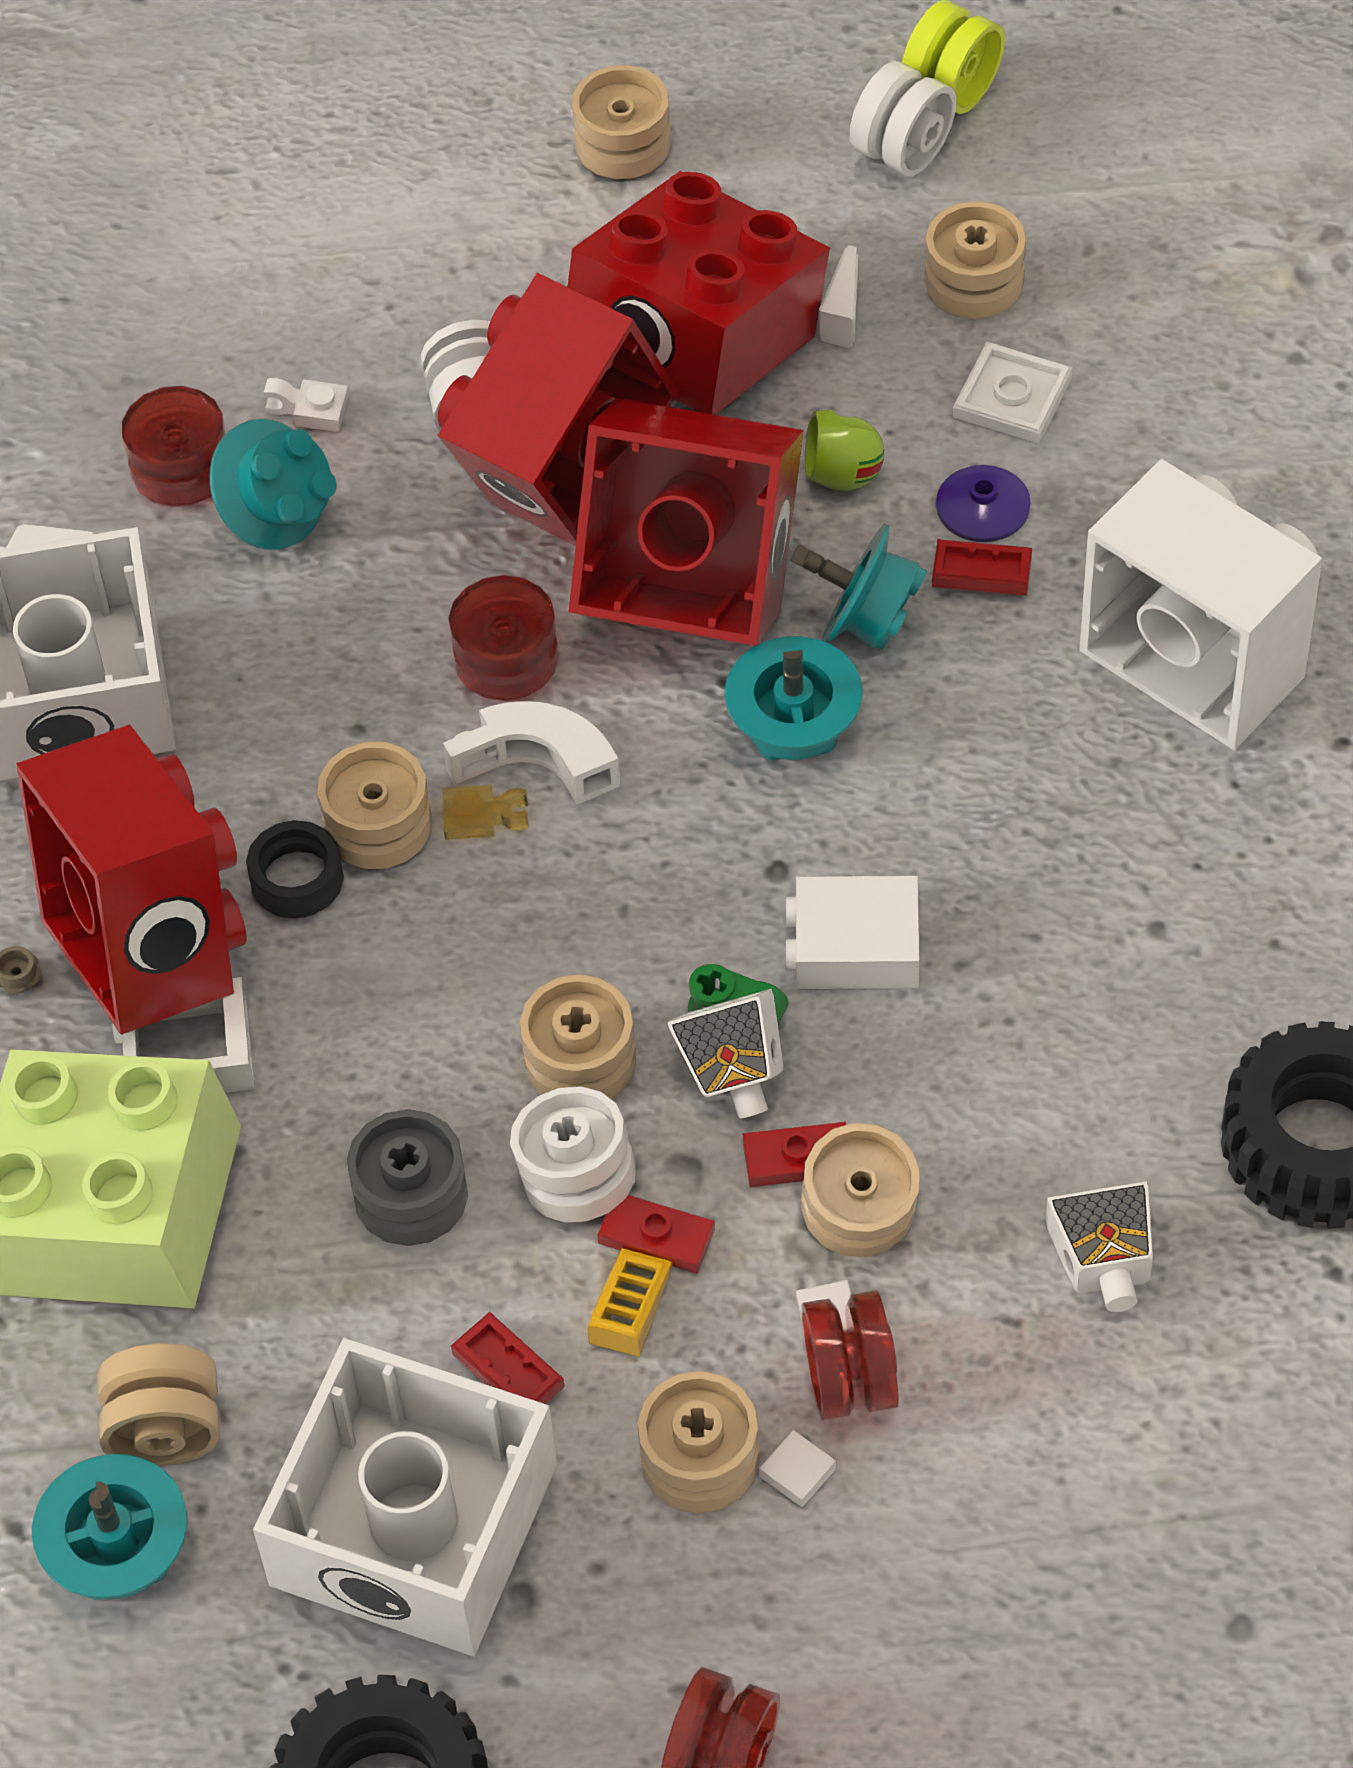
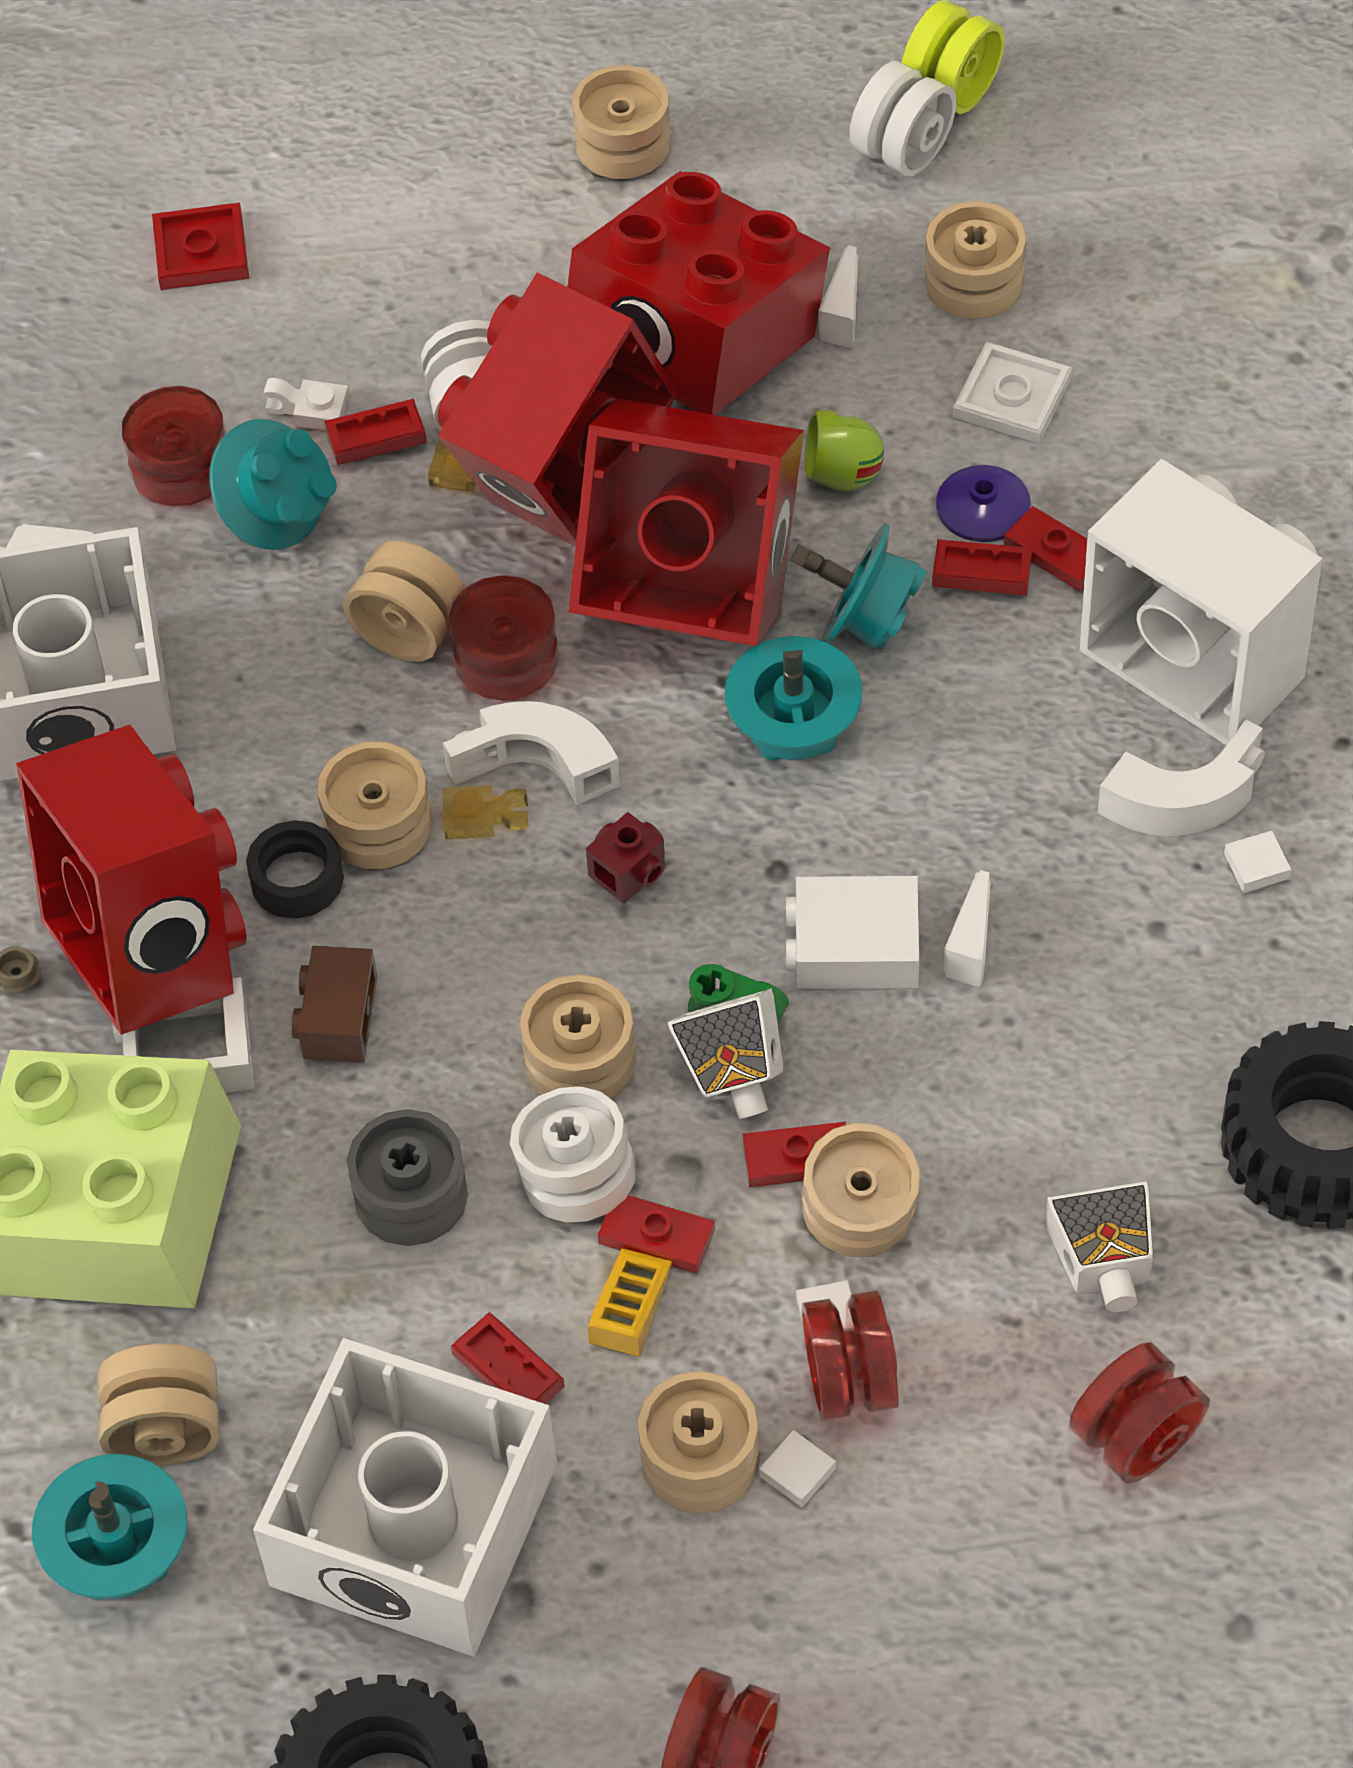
none -> red tile [152,202,250,290]
none -> reddish brown brick [292,946,378,1063]
none -> red plate [324,398,427,465]
none -> tan wheel [342,541,468,662]
none -> clear yellow tile [428,440,476,492]
none -> dark red brick [586,812,666,904]
none -> white slope [943,870,991,987]
none -> red plate [1004,506,1087,592]
none -> clear red wheel [1069,1342,1210,1484]
none -> white arch [1098,720,1265,836]
none -> white tile [1224,830,1291,893]

